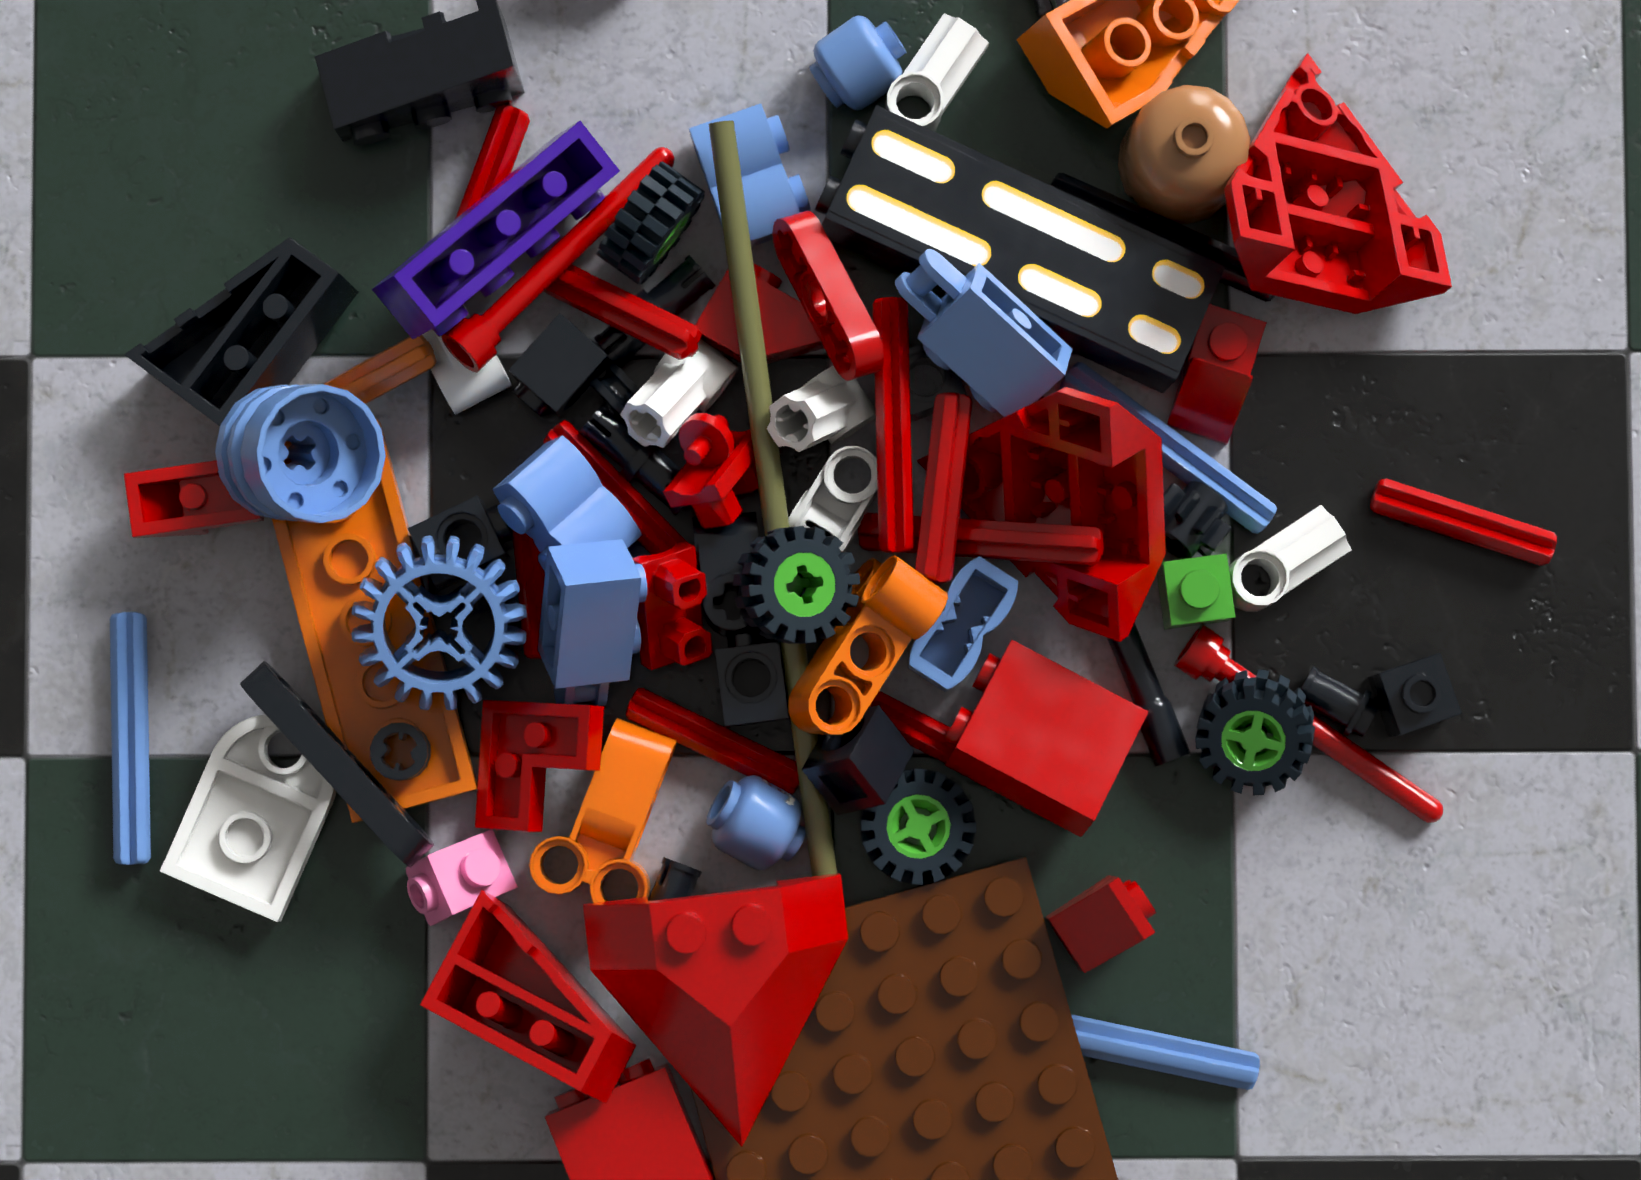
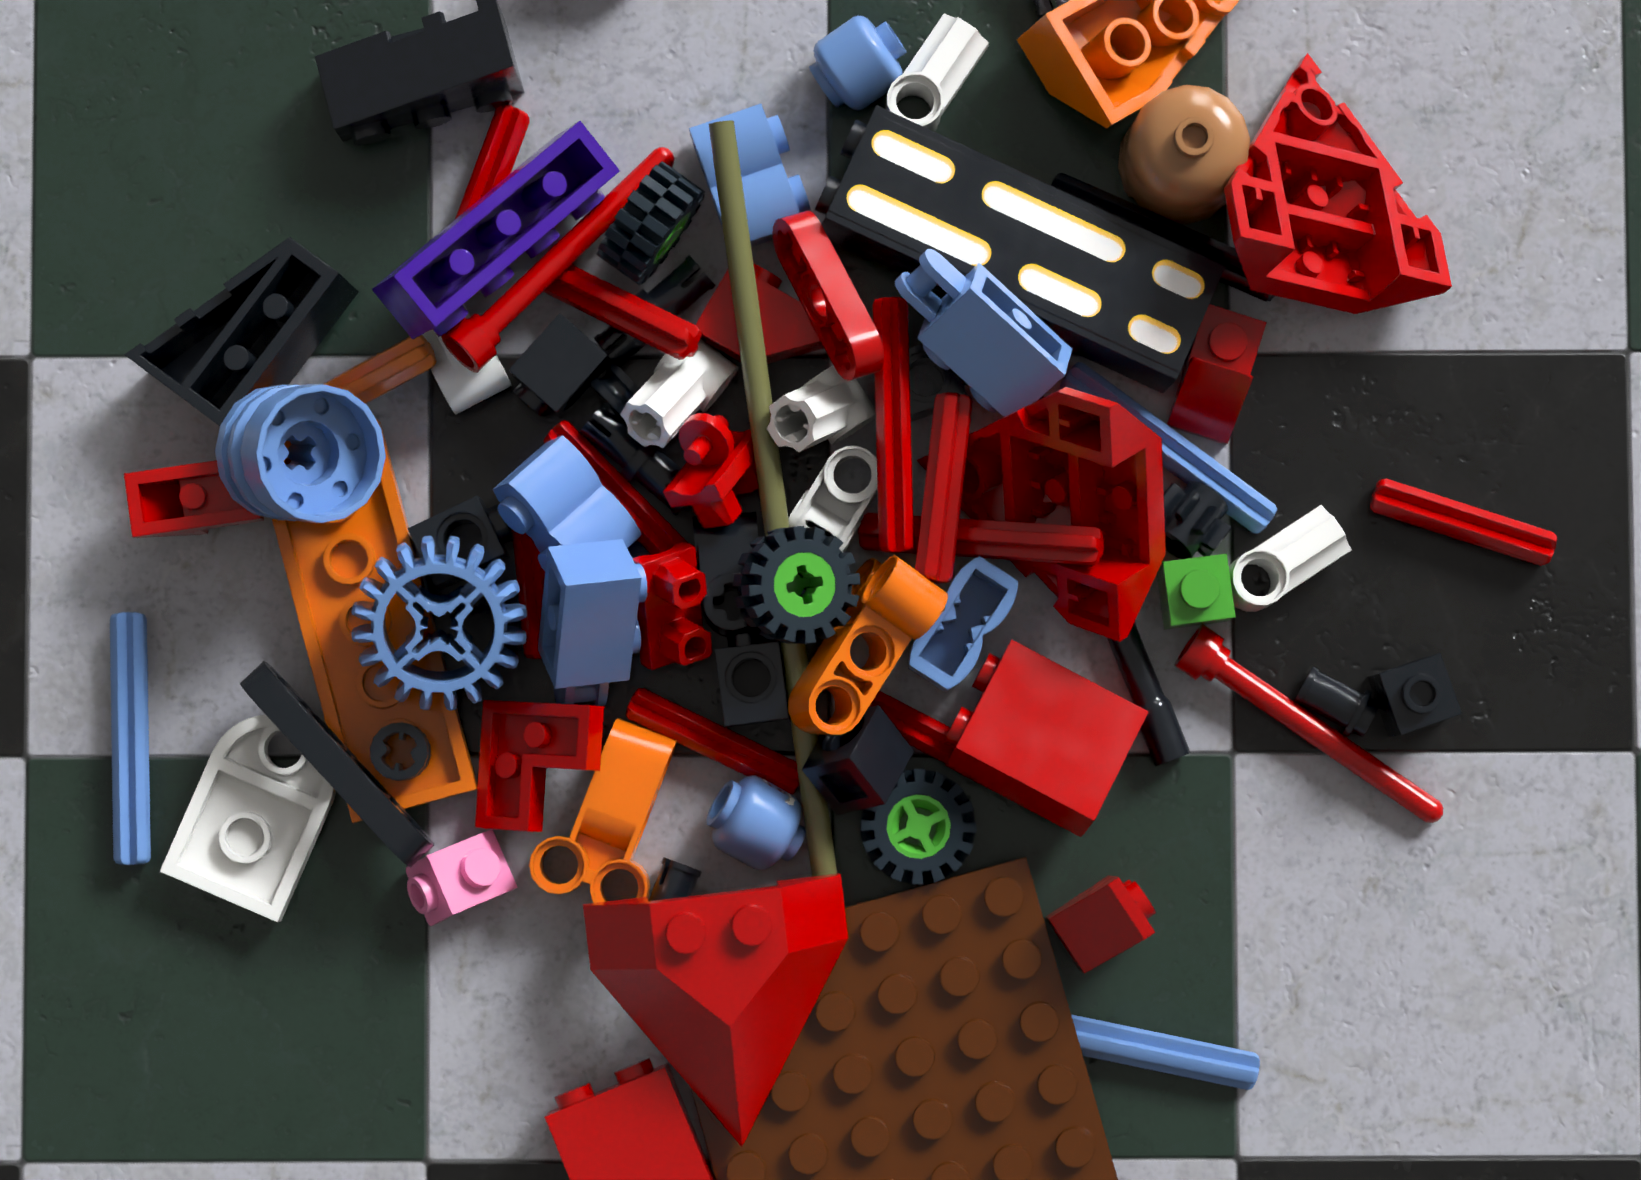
red wedge [420,890,637,1103] -> none
black wheel [1195,670,1315,796] -> none

